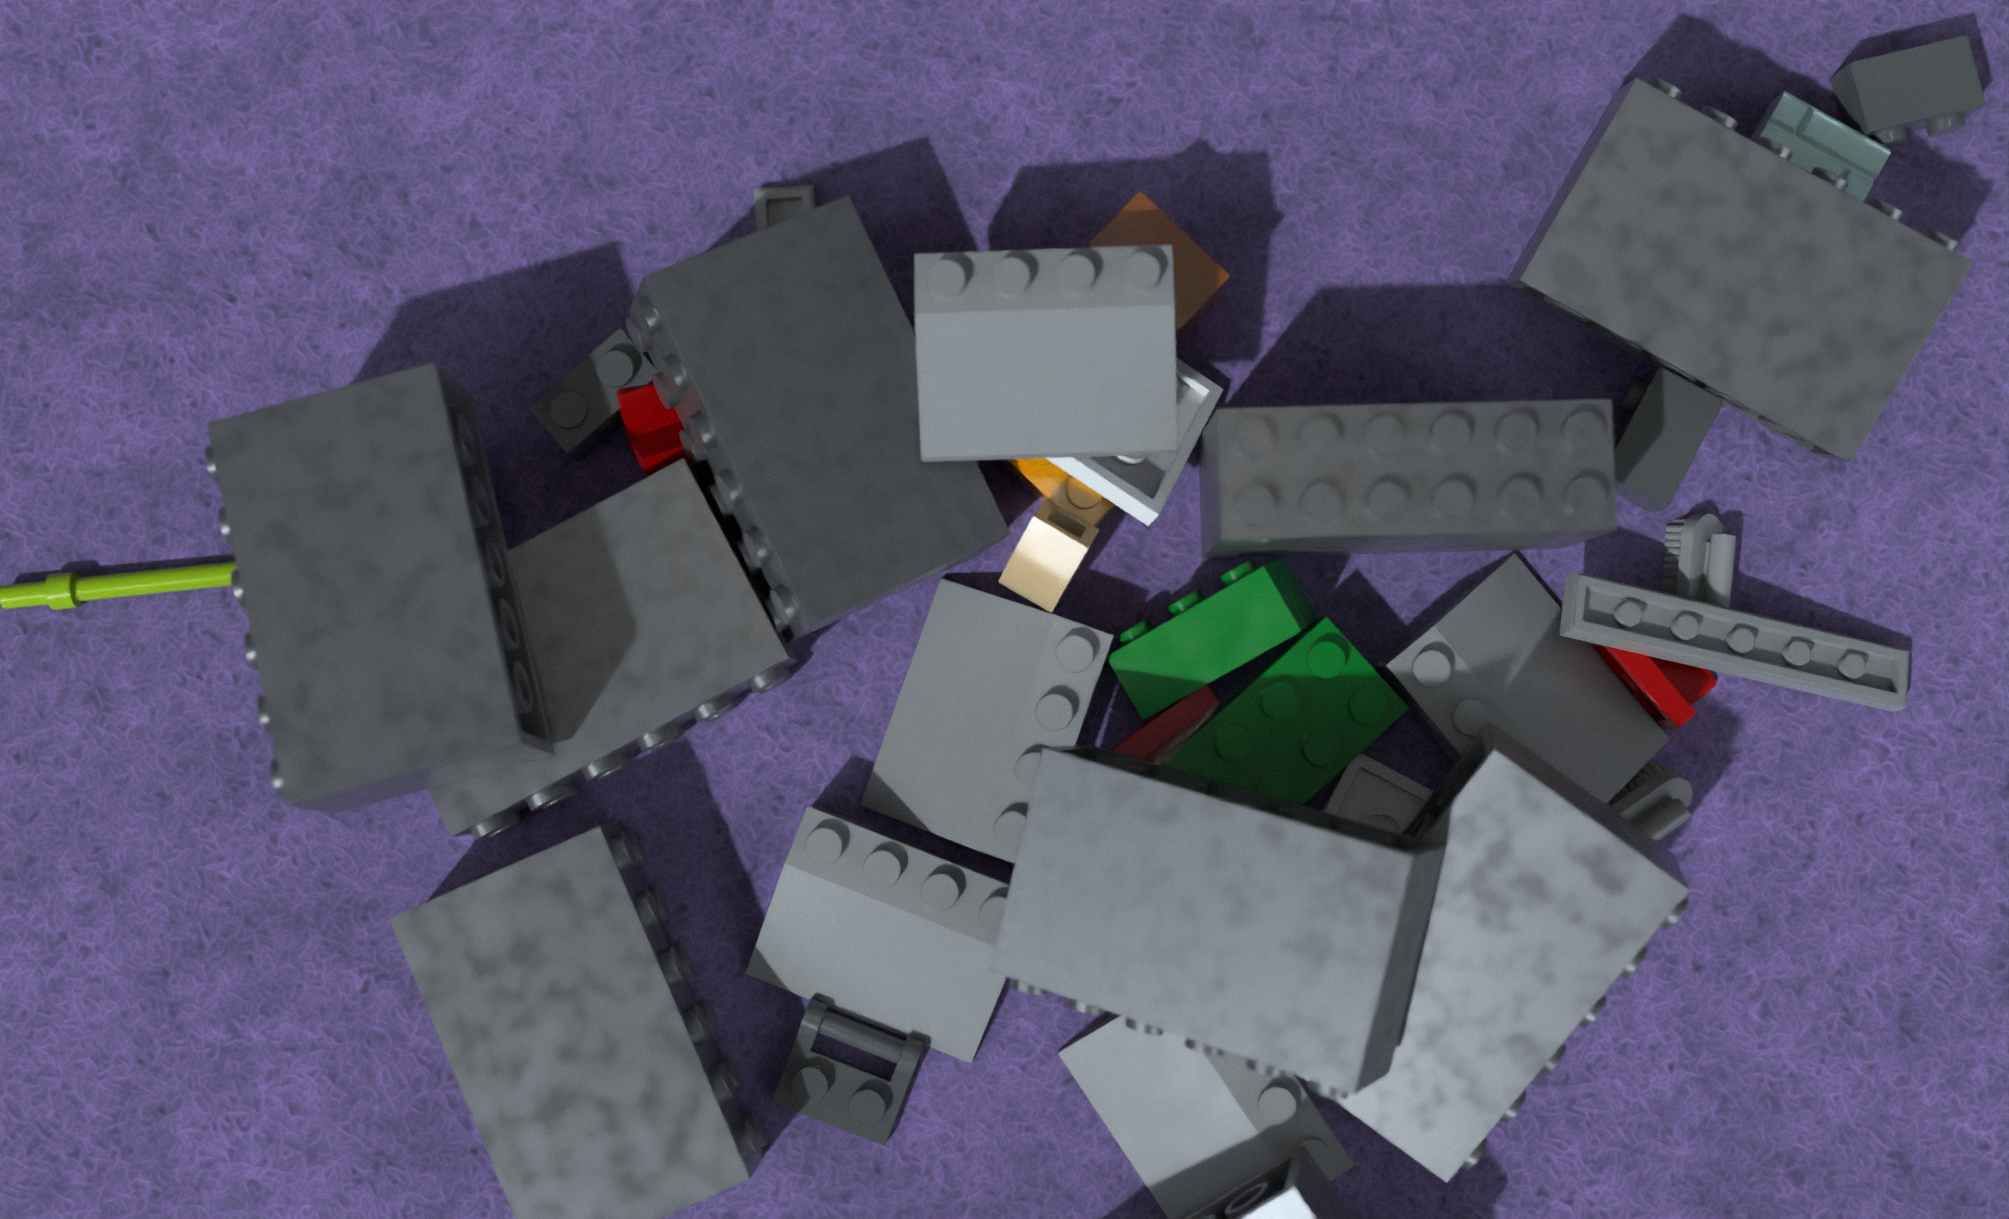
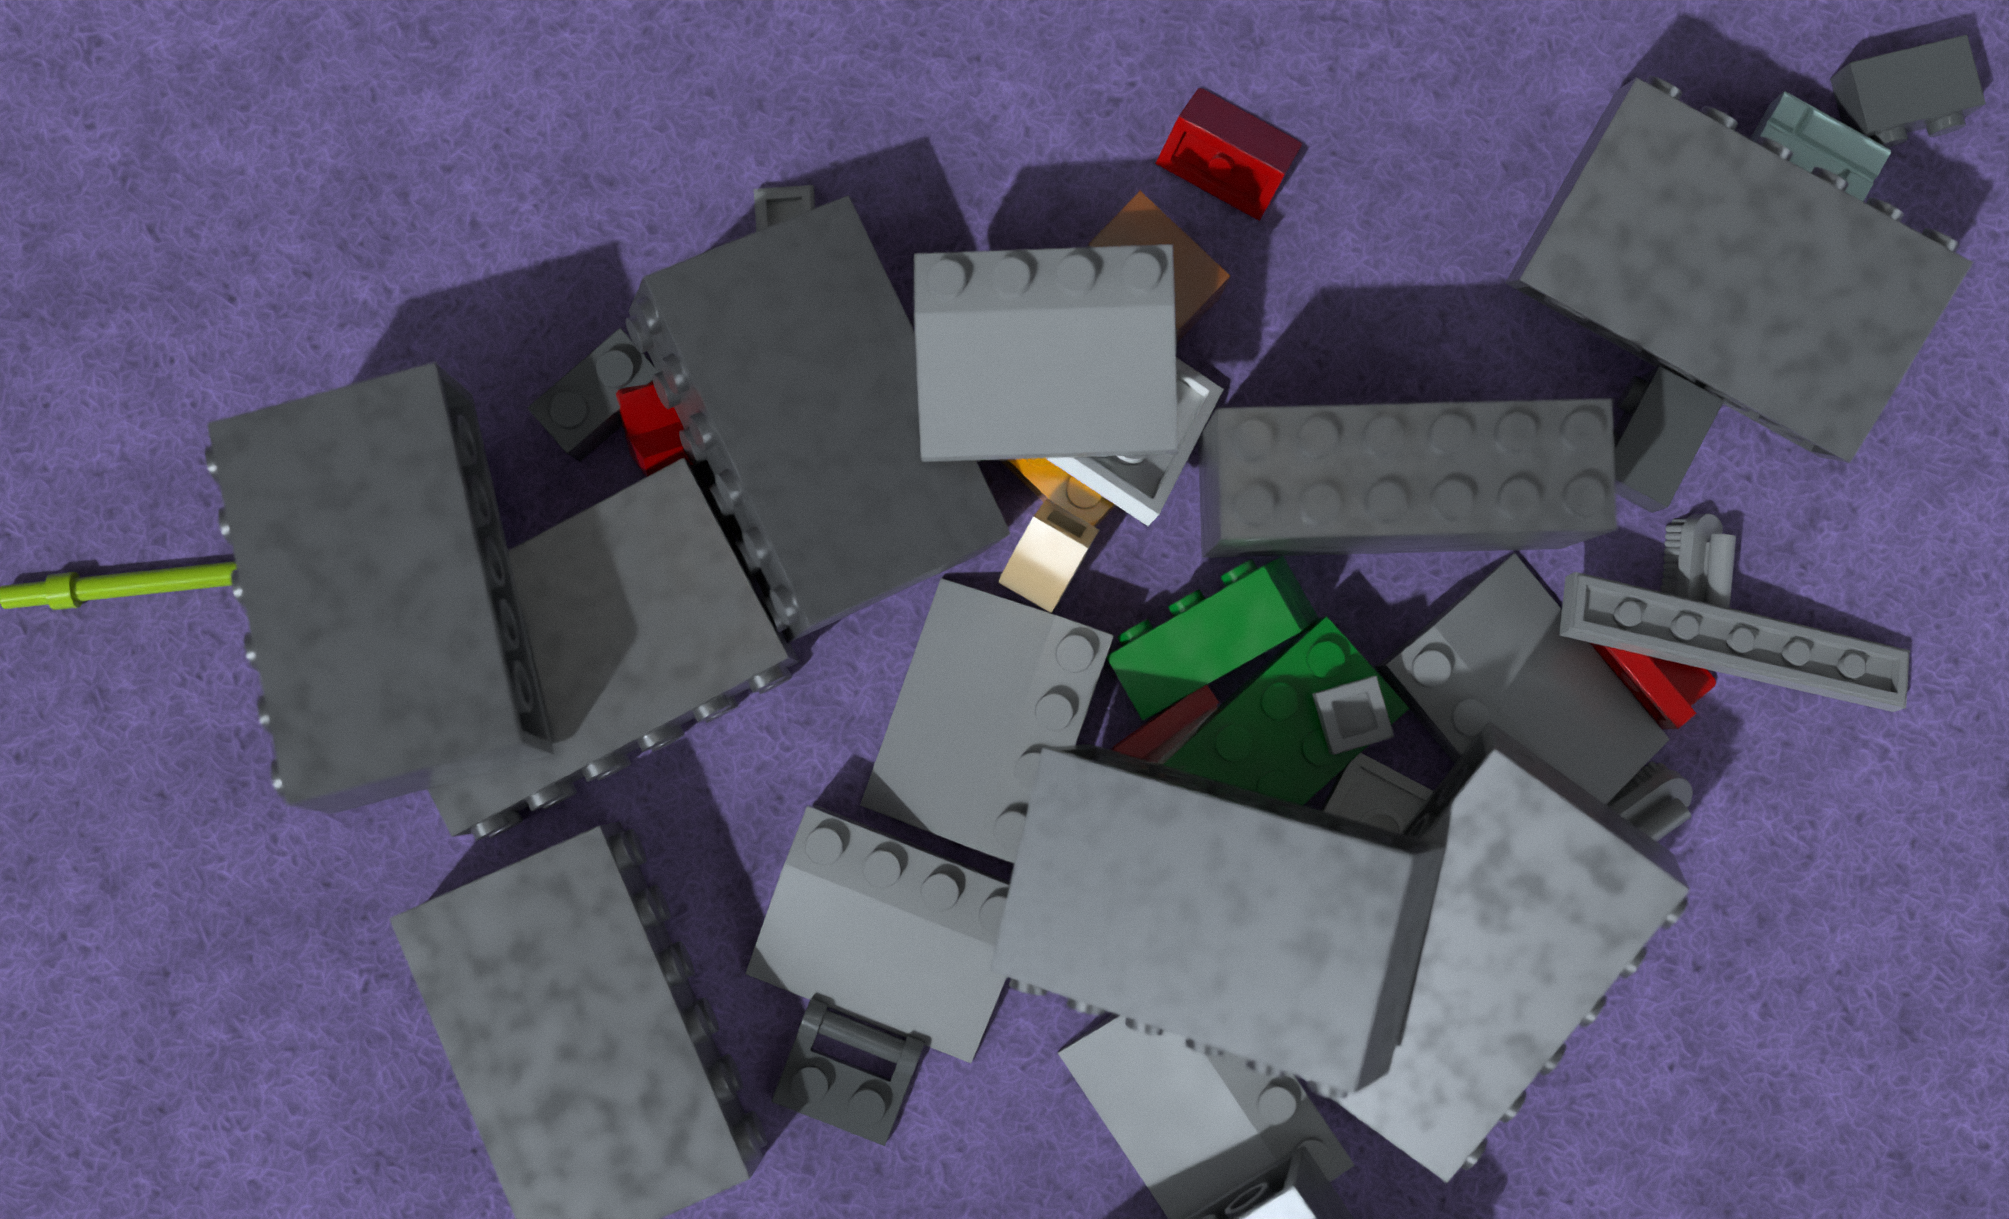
none -> red panel [1155,88,1302,221]
none -> light grey plate [1312,676,1394,755]

